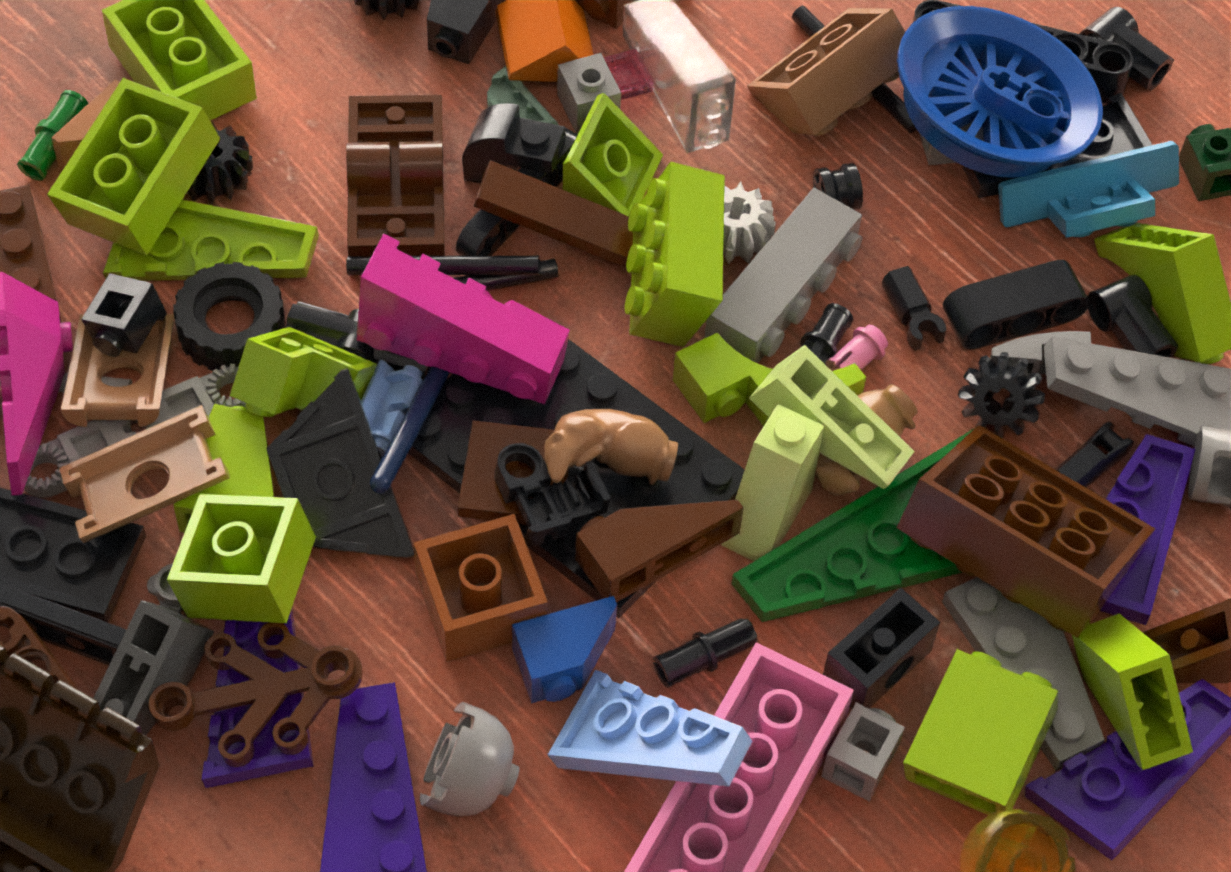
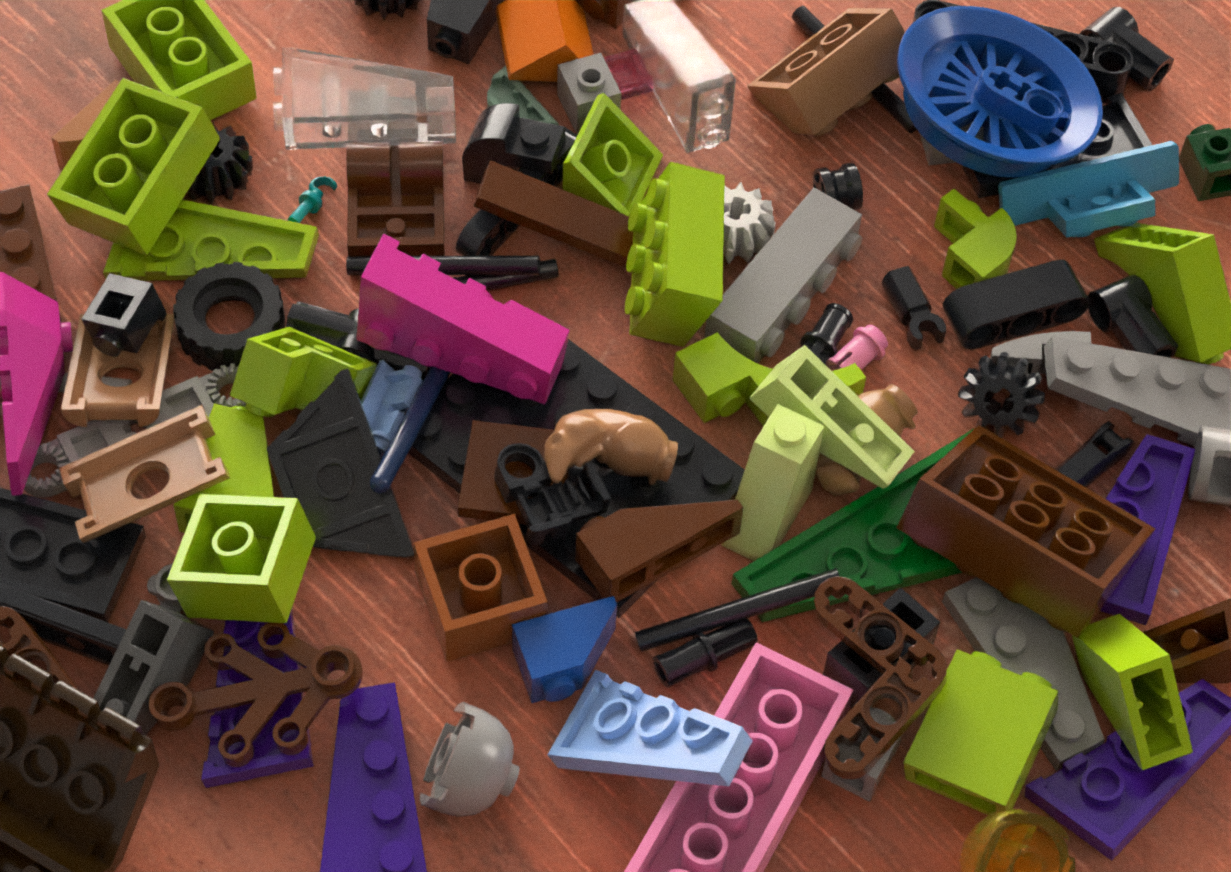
green pin [17,90,89,181] -> none
none -> clear slope [273,47,456,150]
none -> teal hand [287,176,337,223]
none -> black bar [635,568,839,652]
none -> reddish brown beam [814,576,947,780]
none -> lime brick [934,189,1017,289]

